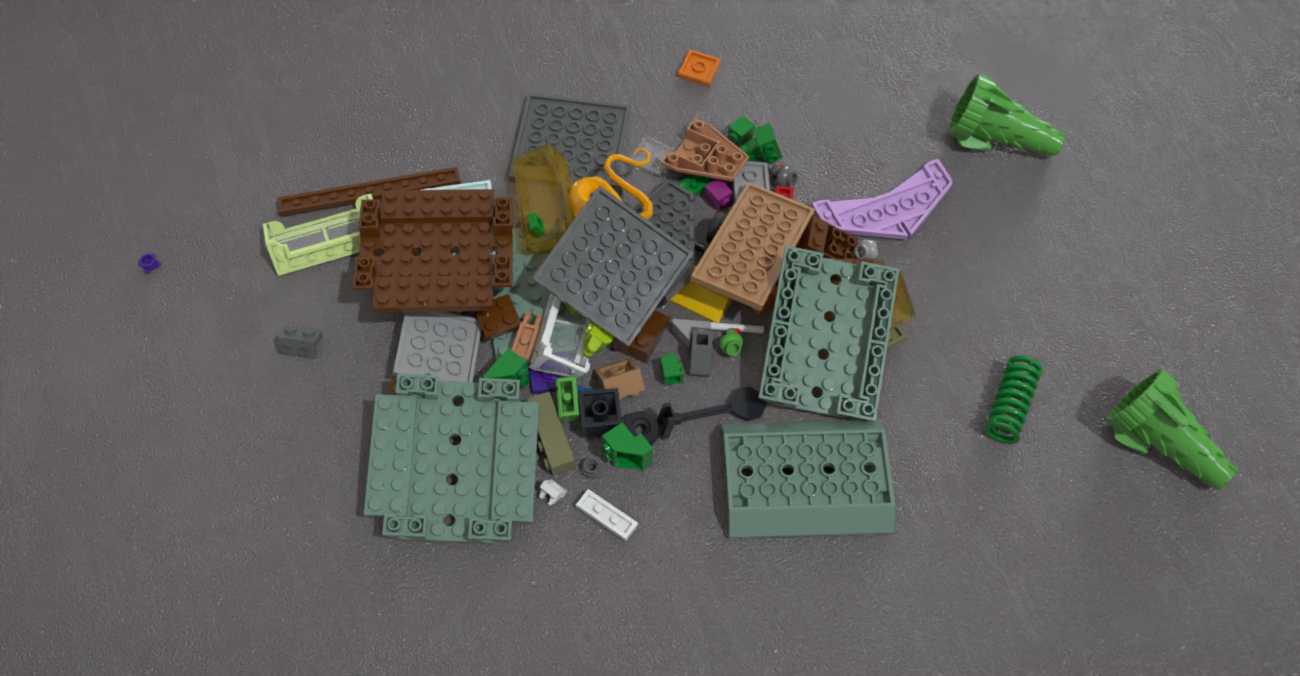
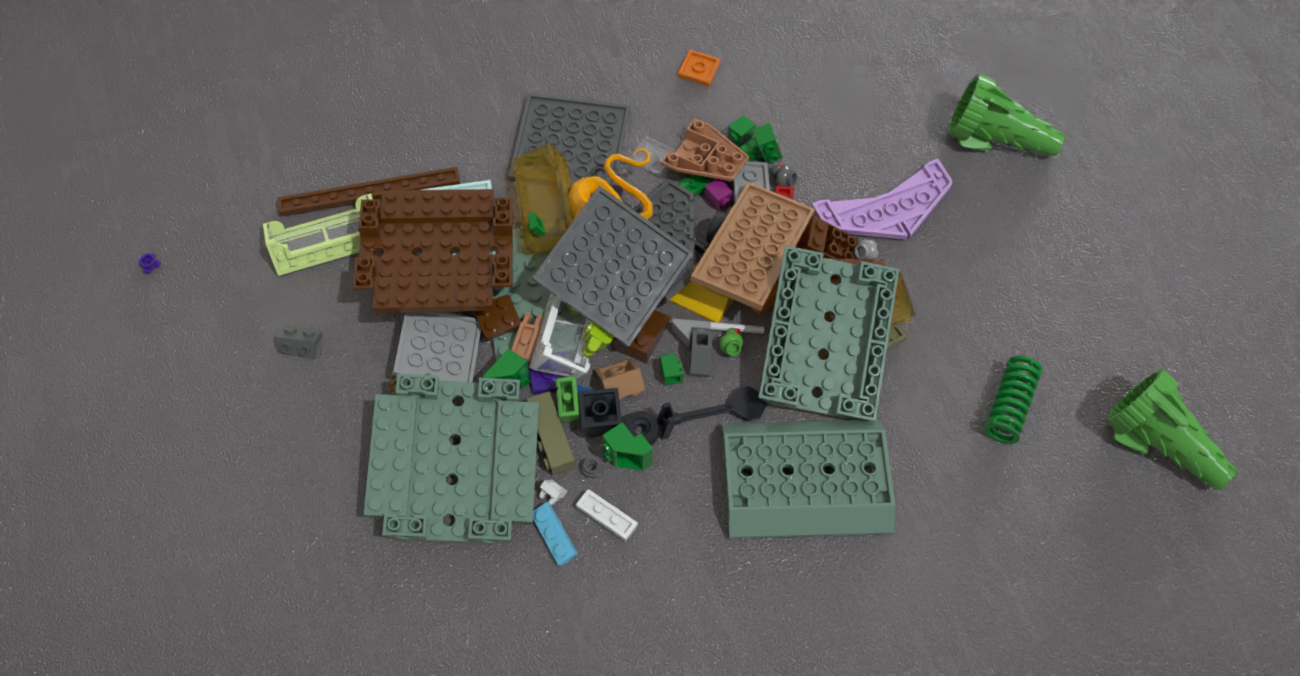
none -> medium azure plate [533,502,578,566]

